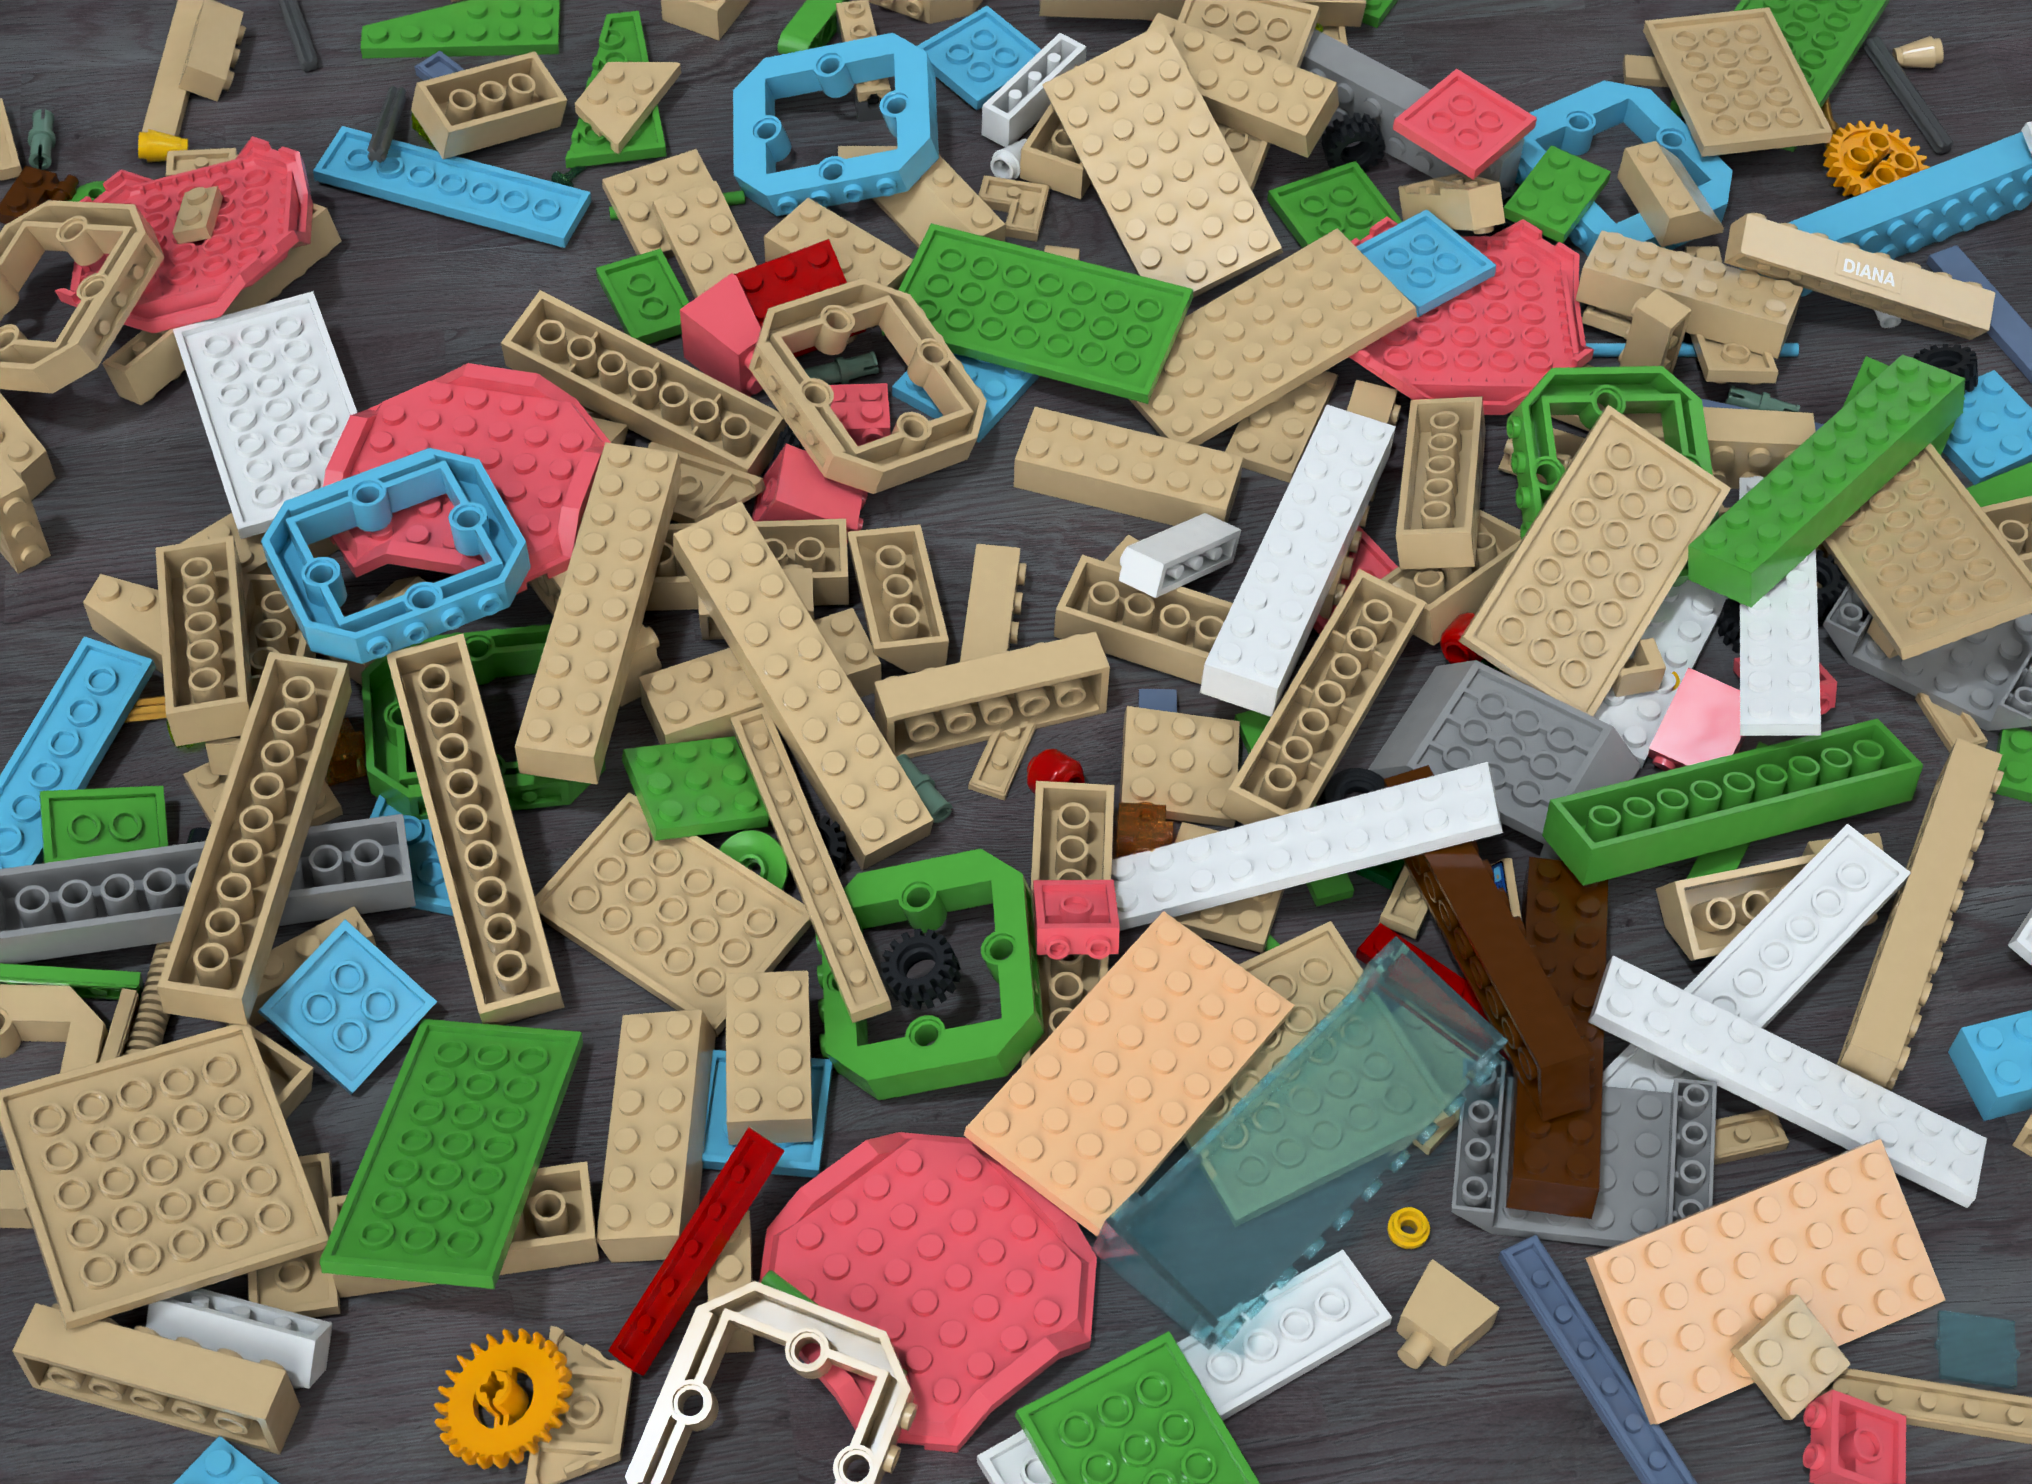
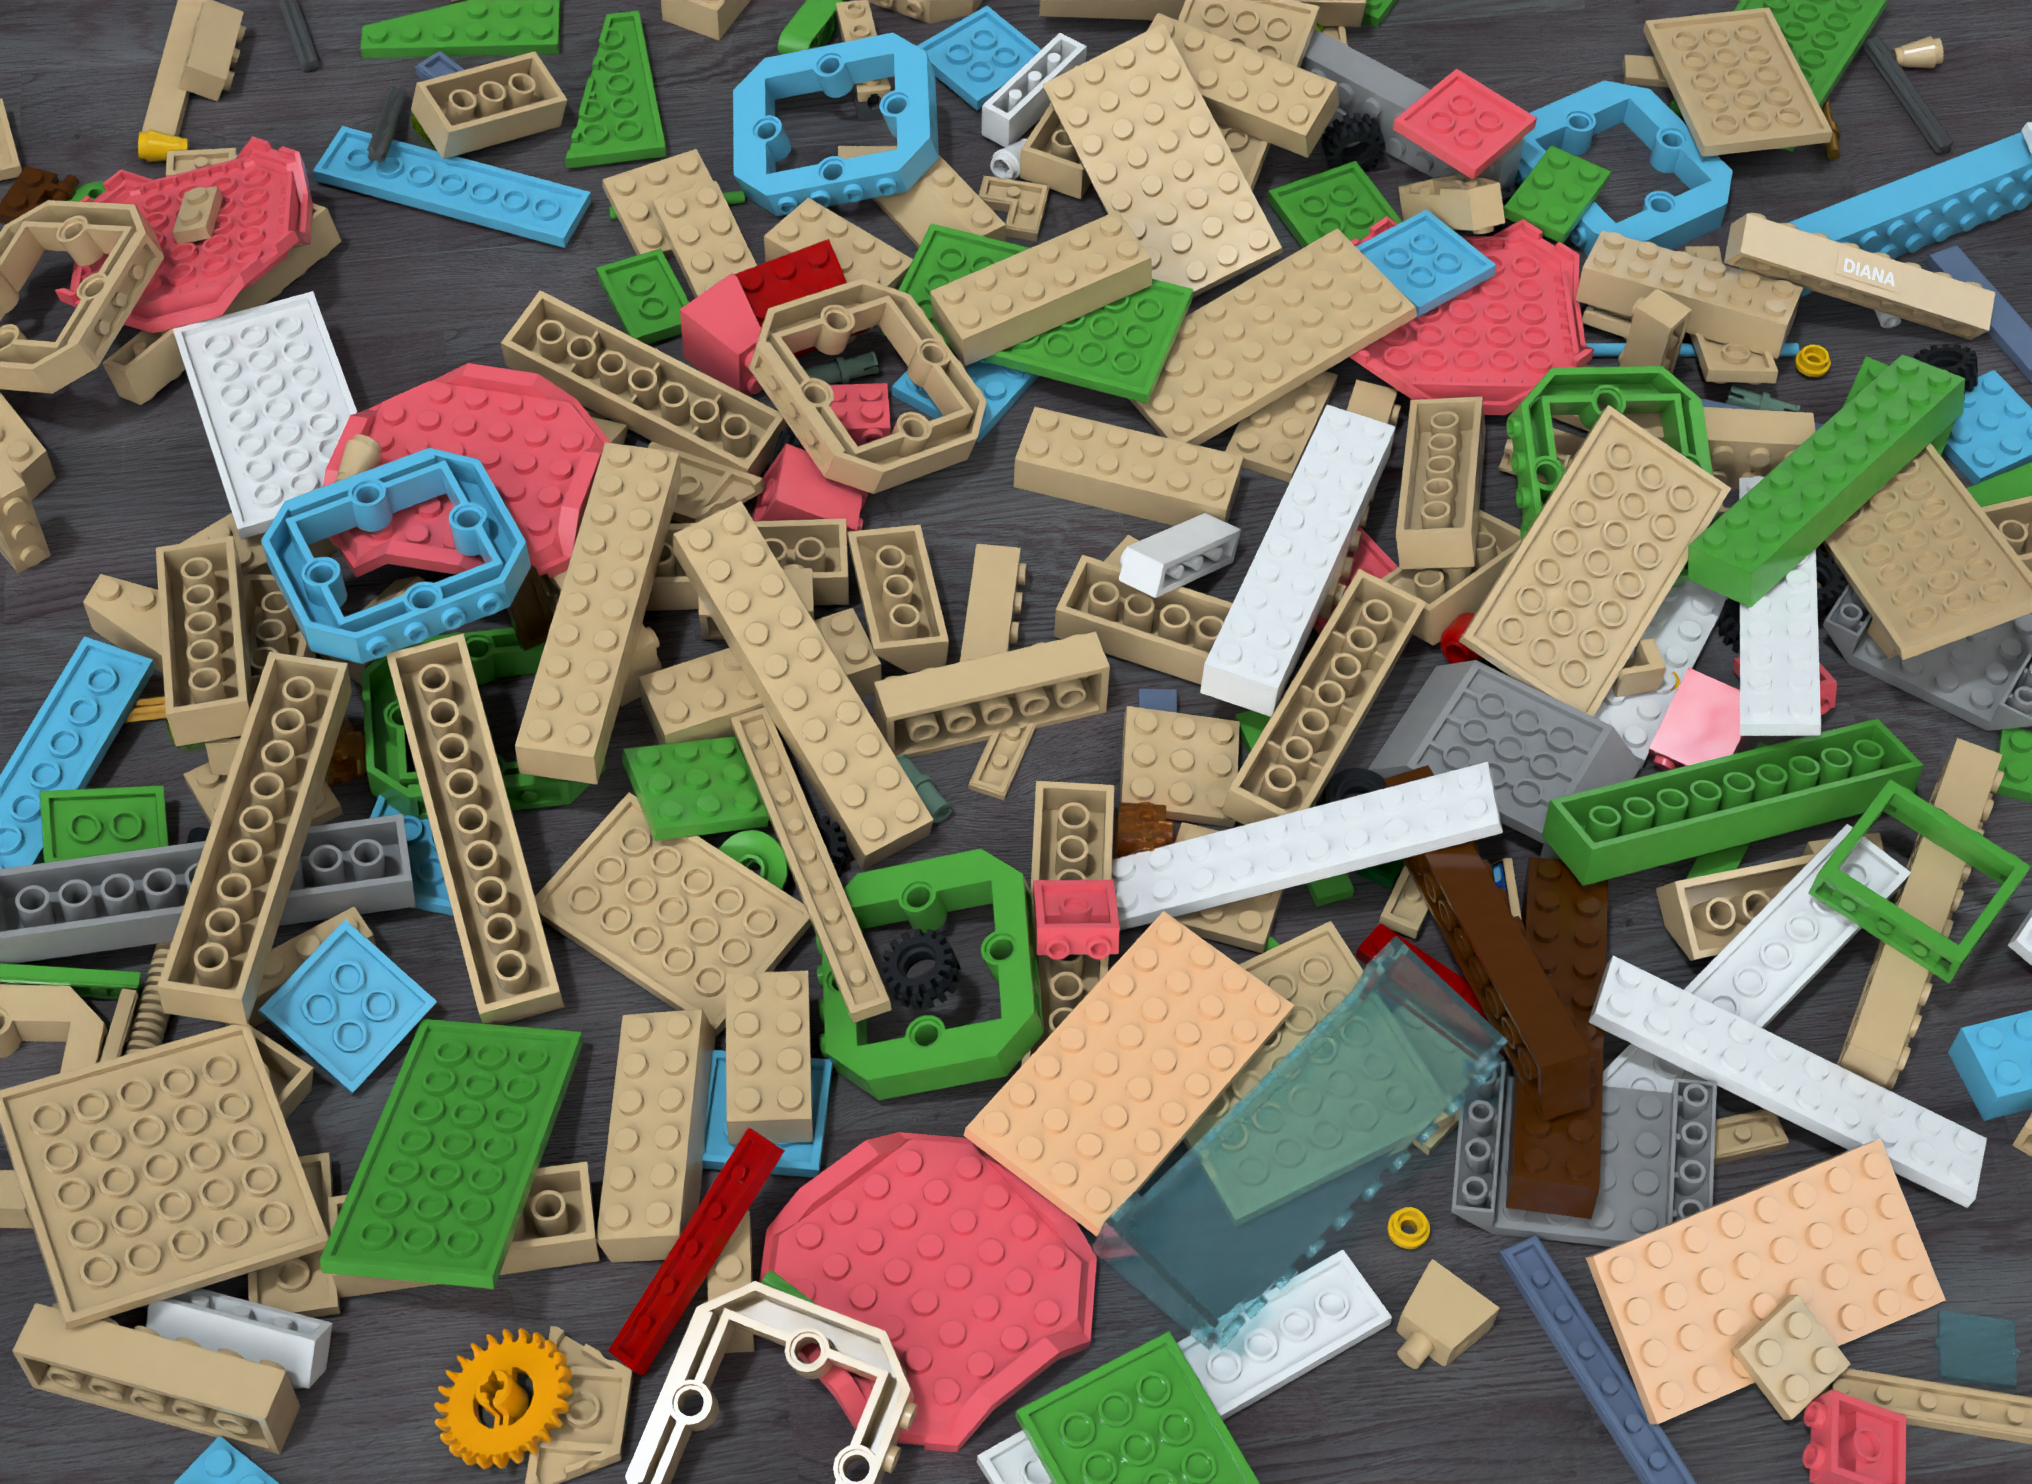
sand green pin [28,109,56,170] -> none
clear green hand [551,166,586,188] -> none
tan wing [575,62,681,154] -> none
red head [1027,748,1085,794] -> none
tan slope [1617,141,1724,247] -> none
light orange gear [1823,120,1930,196] -> none
tan tile [1915,693,1988,753] -> none
none -> tan cone [335,434,382,482]
none -> dark brown tile [507,565,553,651]
none -> tan brick [930,211,1152,367]
none -> yellow plate [1795,344,1831,377]
none -> bright green window [1808,779,2031,983]

